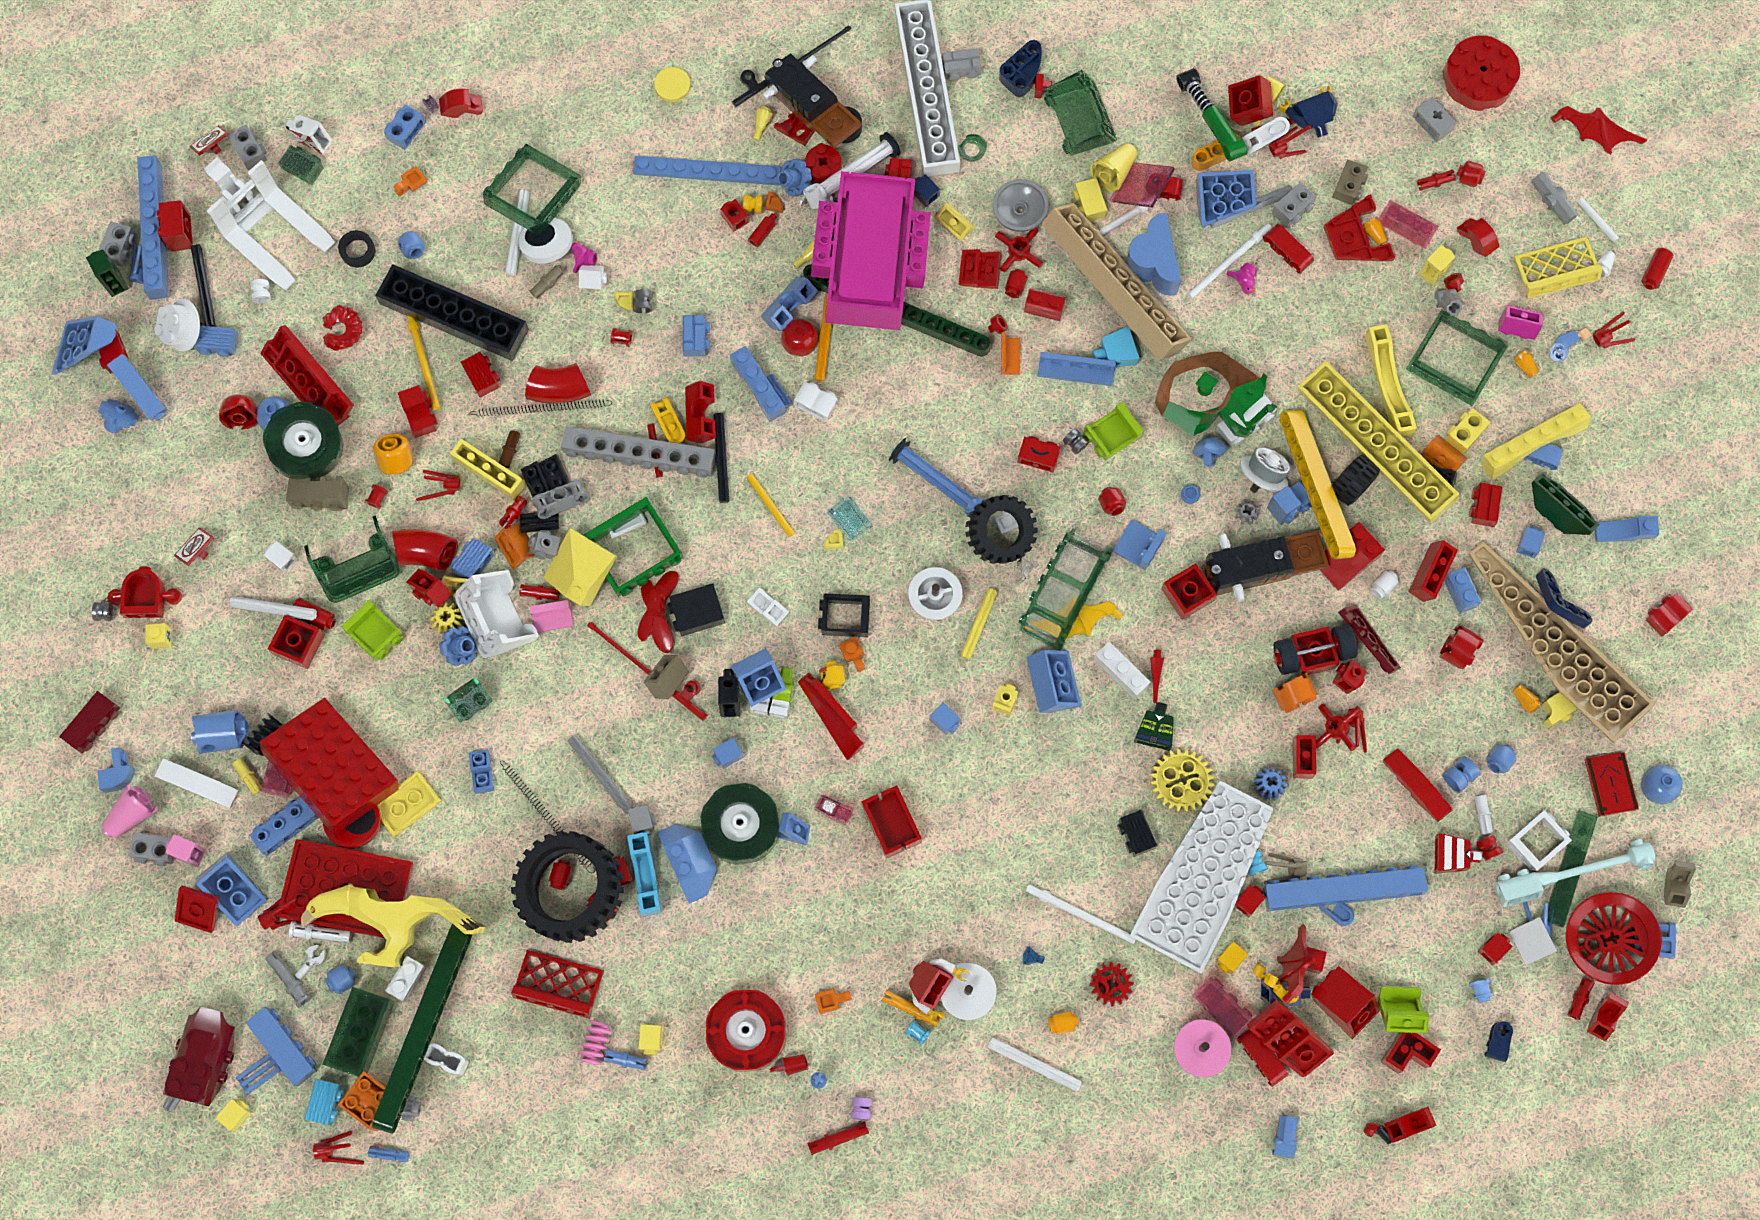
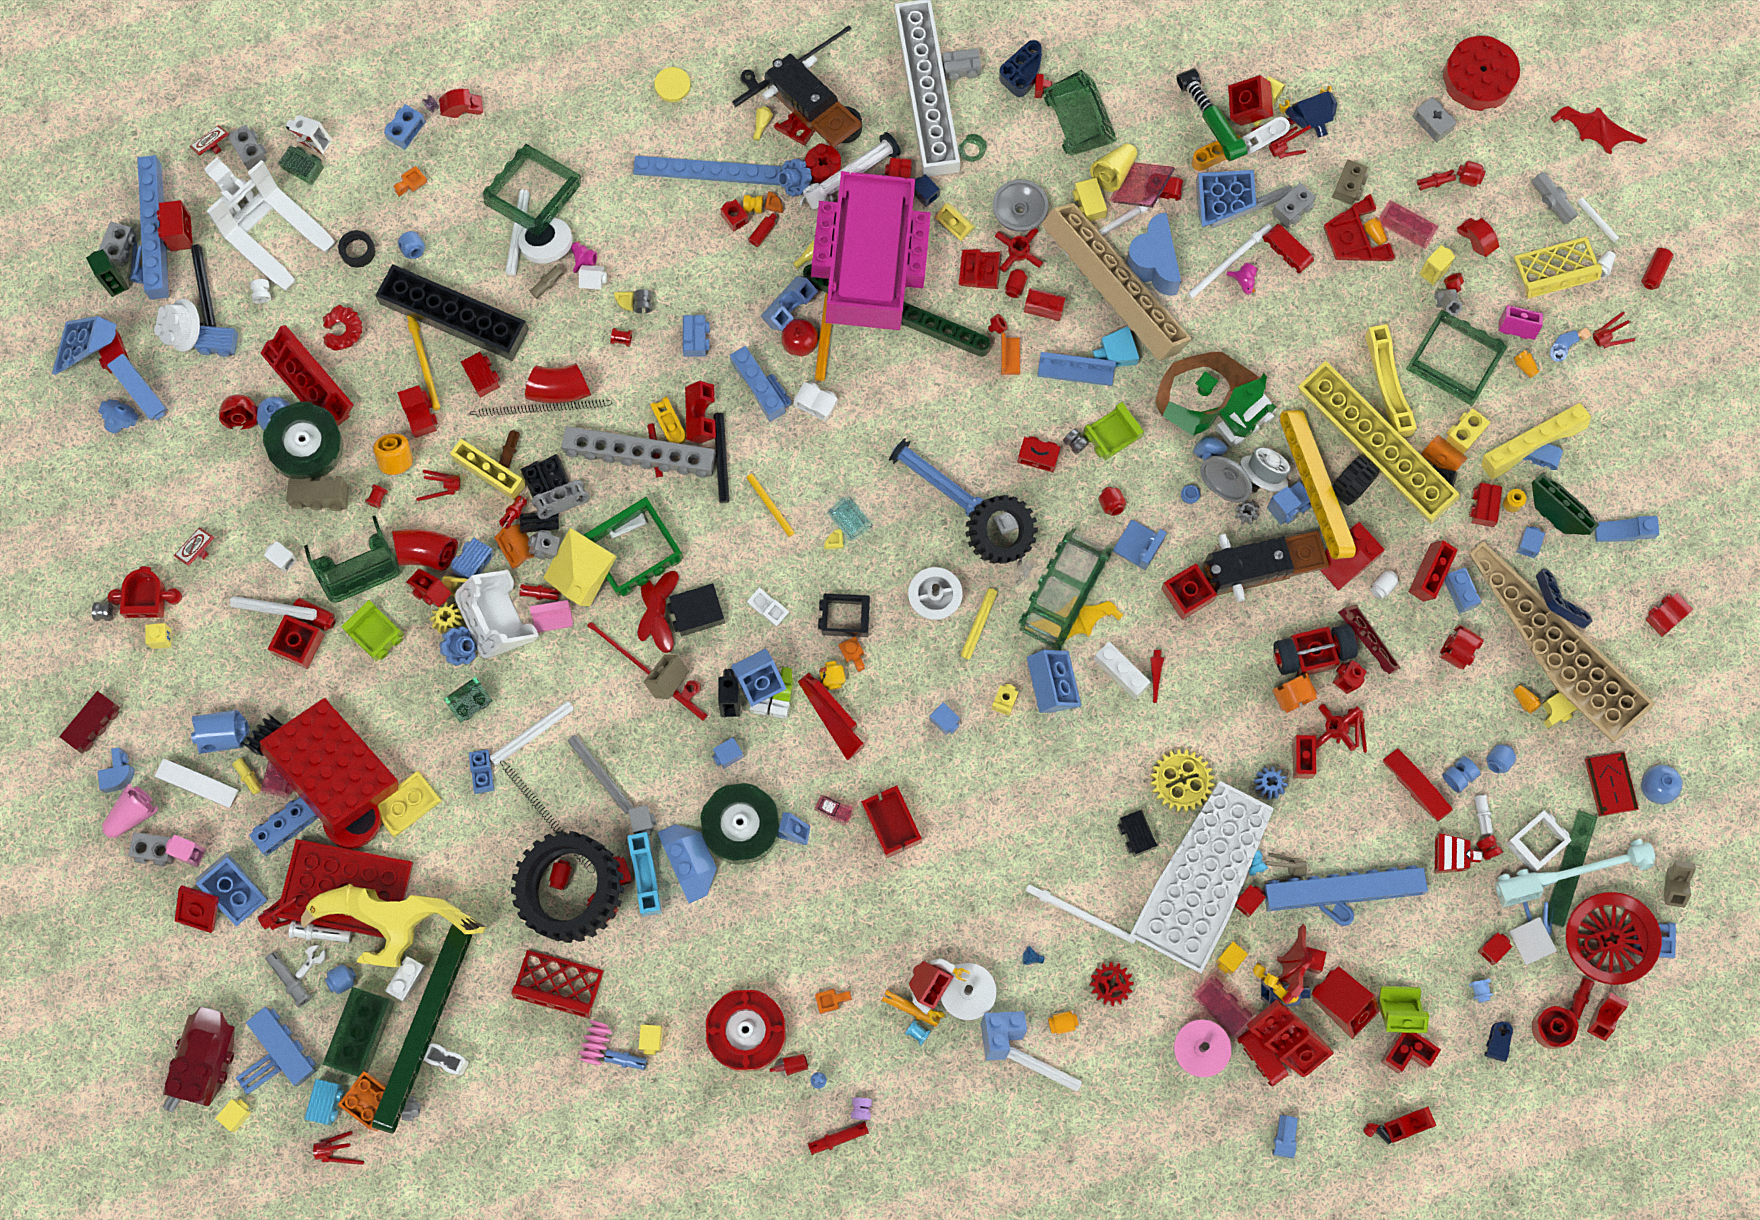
medium blue axle [368,1146,409,1162] -> none
torso [1134,702,1174,751] -> none
none -> white axle [490,701,574,765]
none -> medium blue brick [980,1011,1027,1061]
none -> light grey dish [1200,456,1252,503]
none -> yellow brick [1503,489,1526,513]
none -> red brick [1532,1006,1579,1049]

